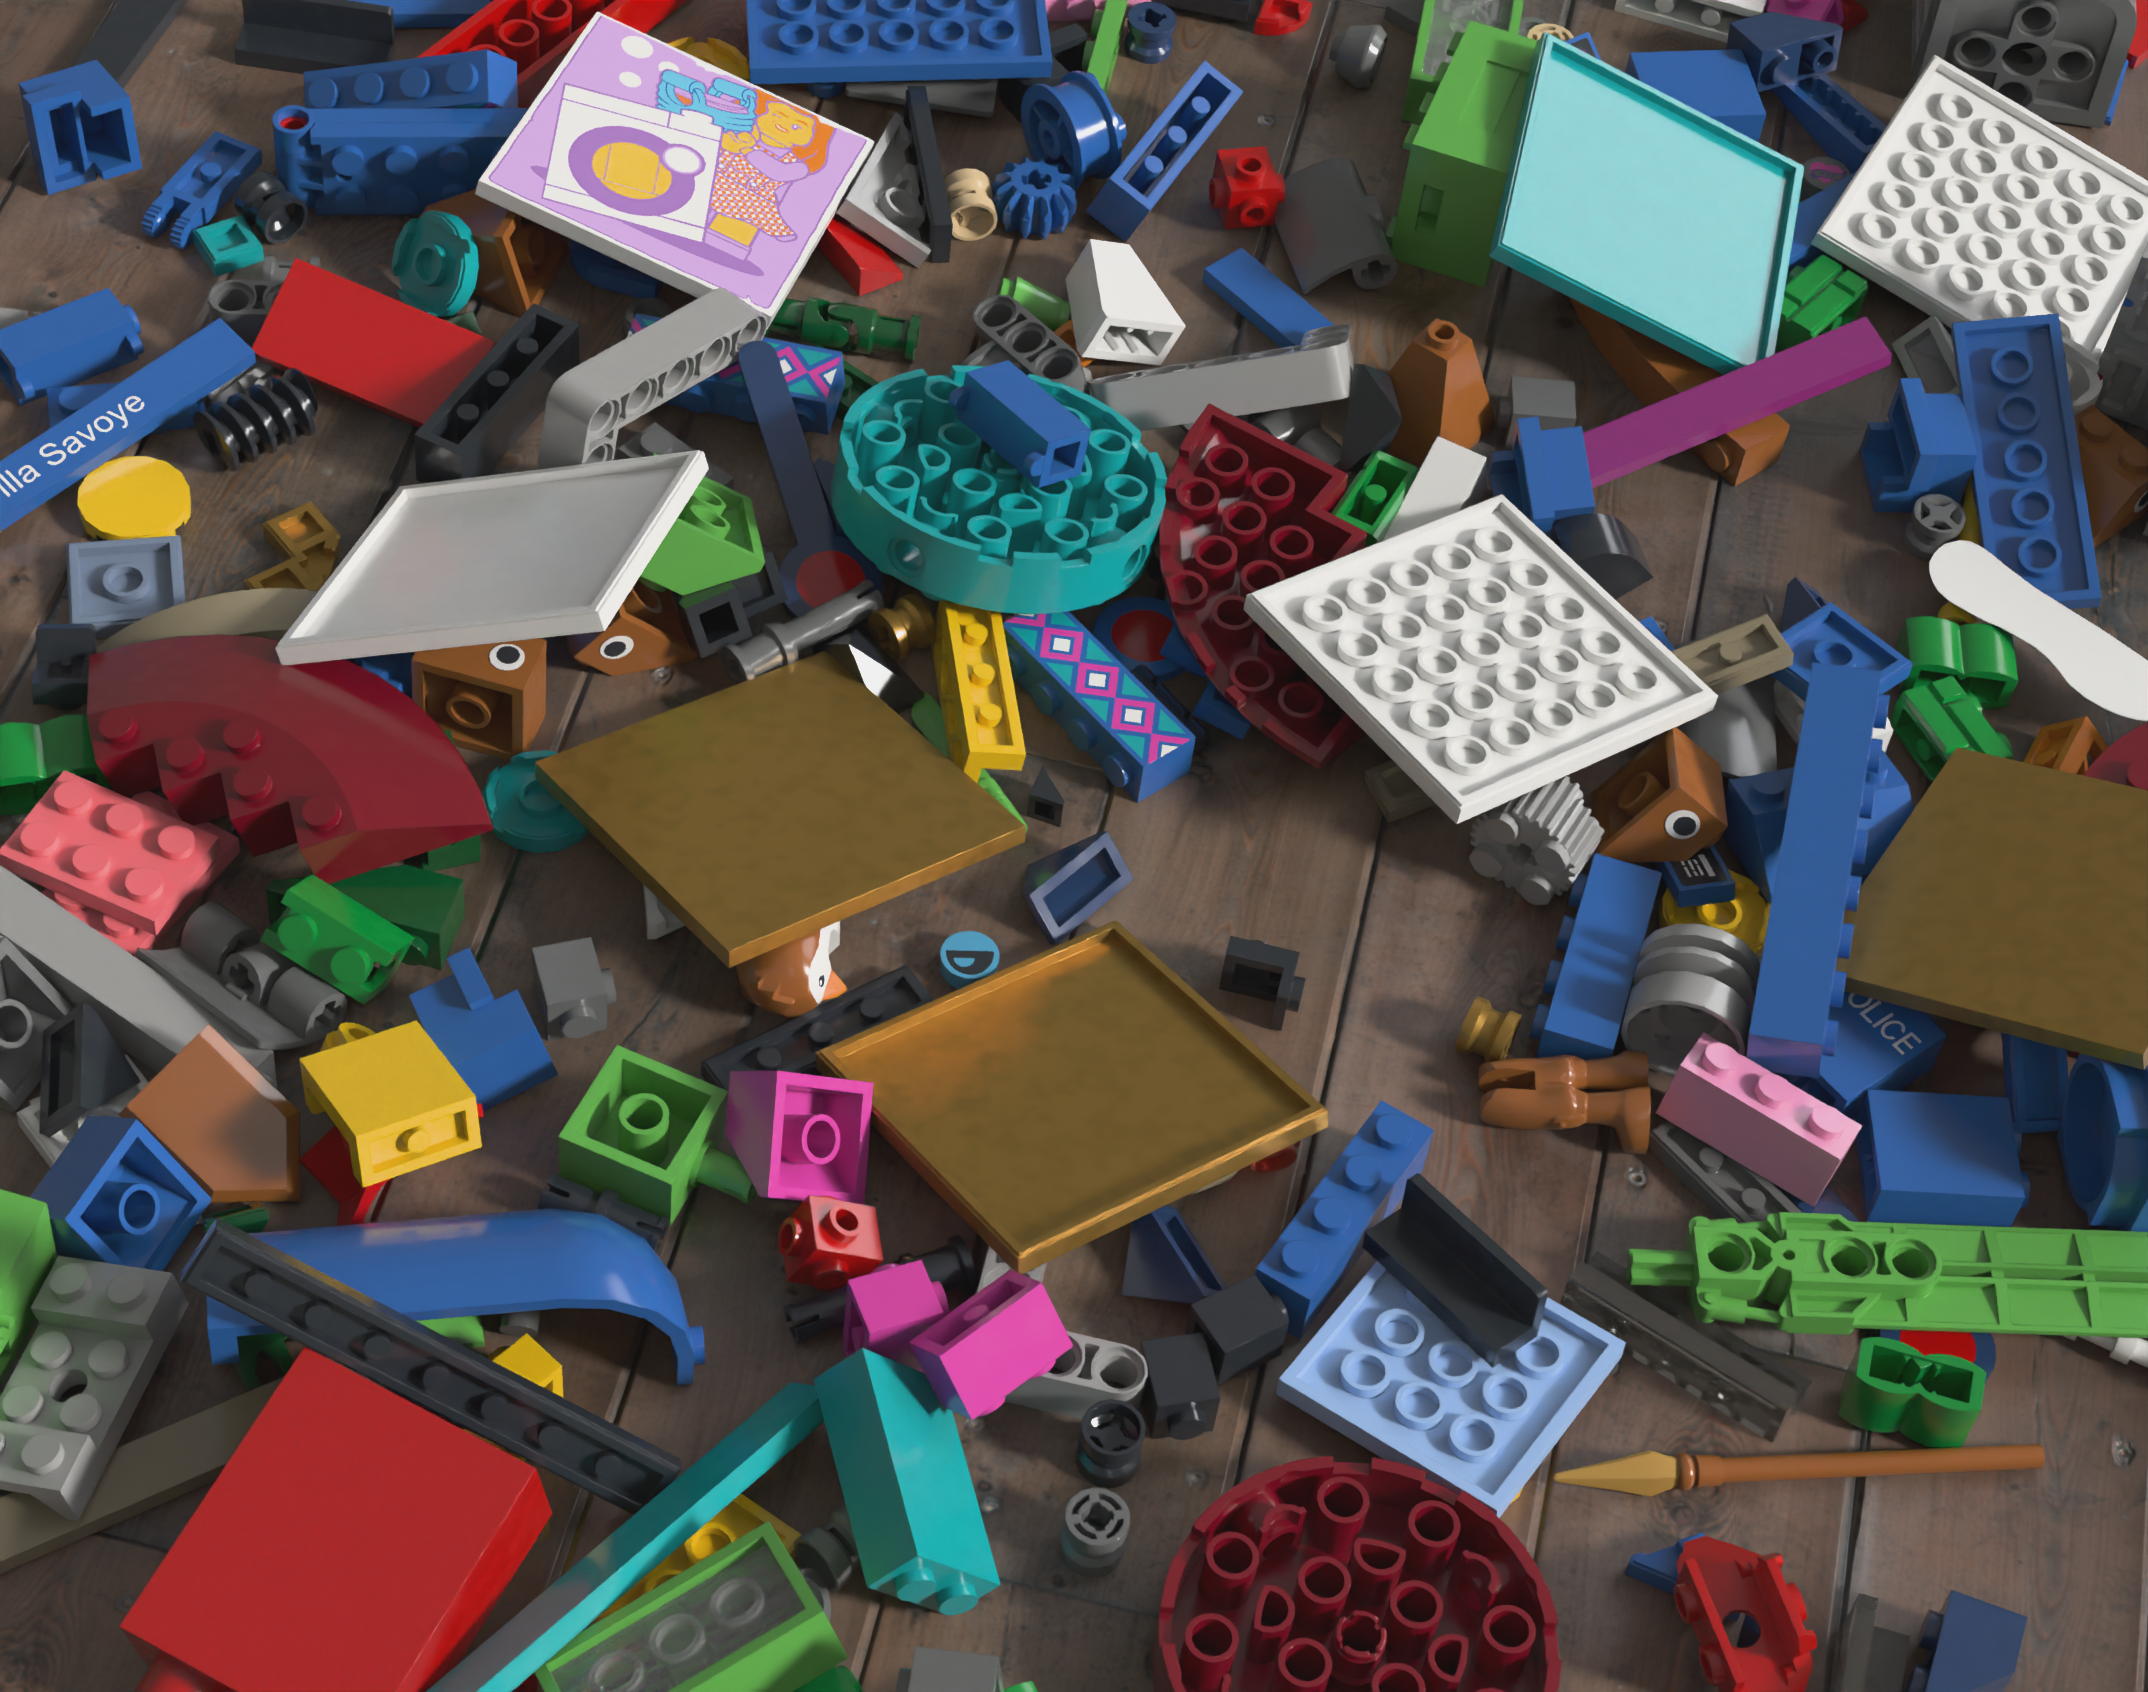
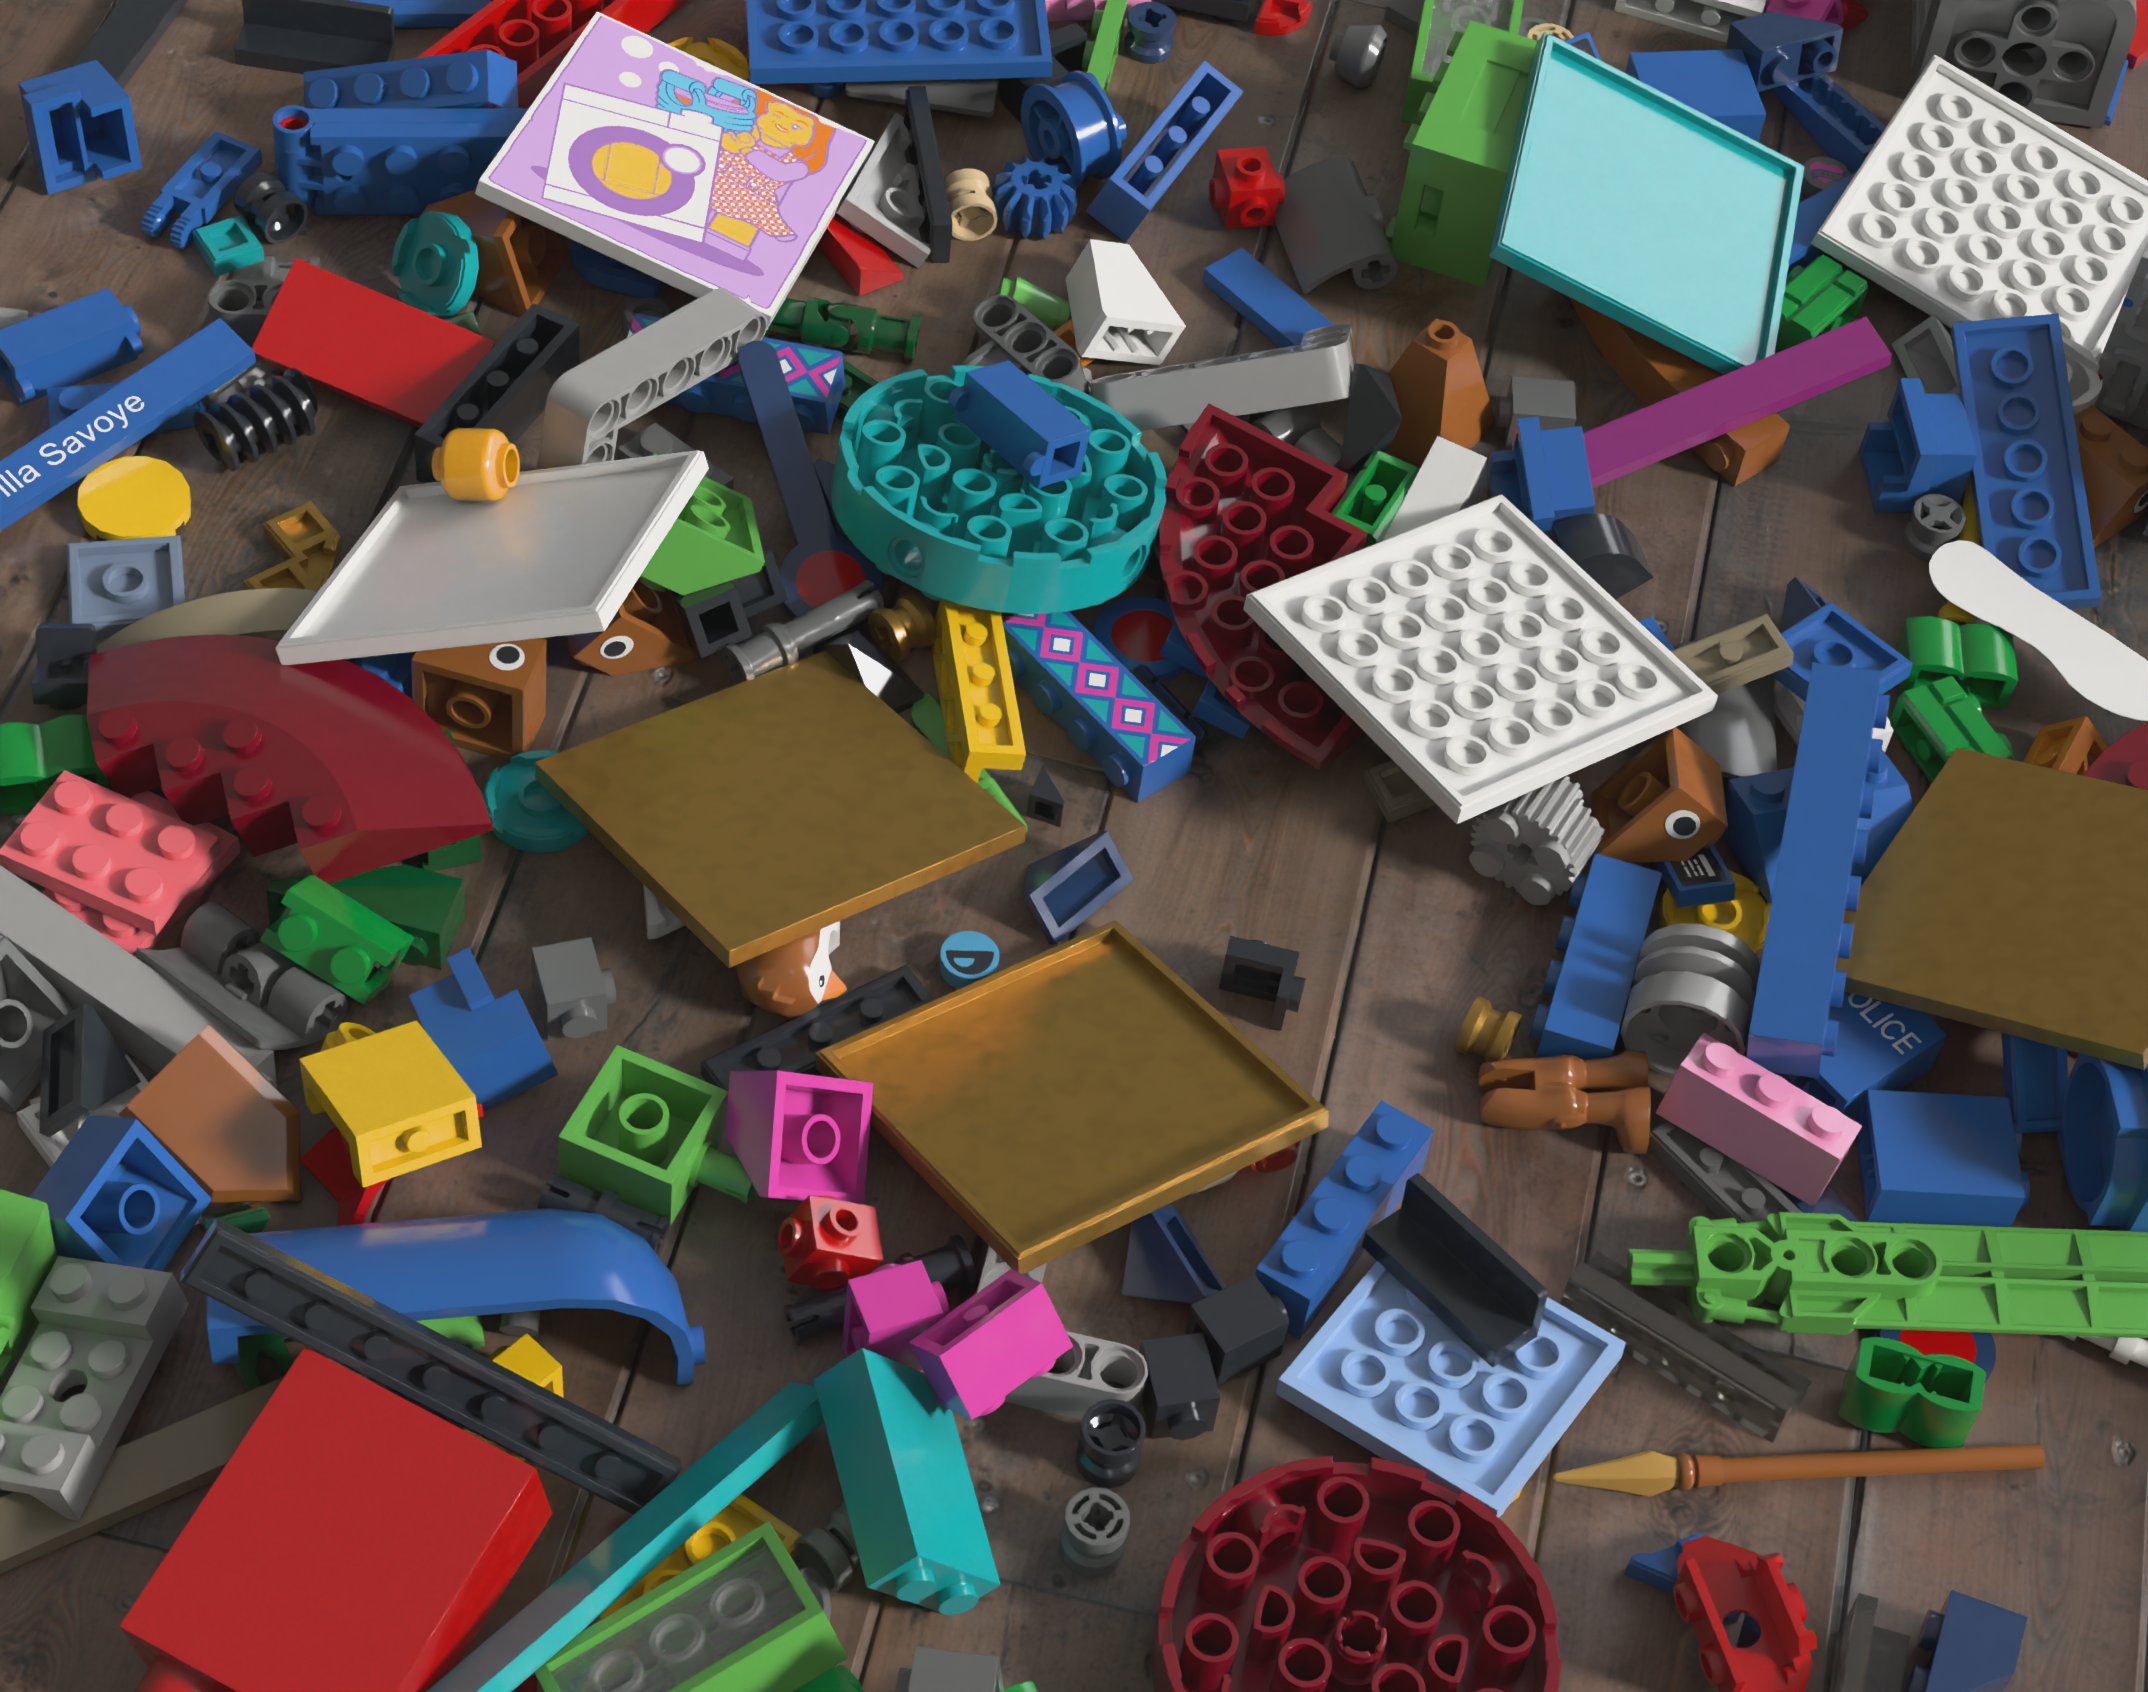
none -> light orange head [432,428,520,502]

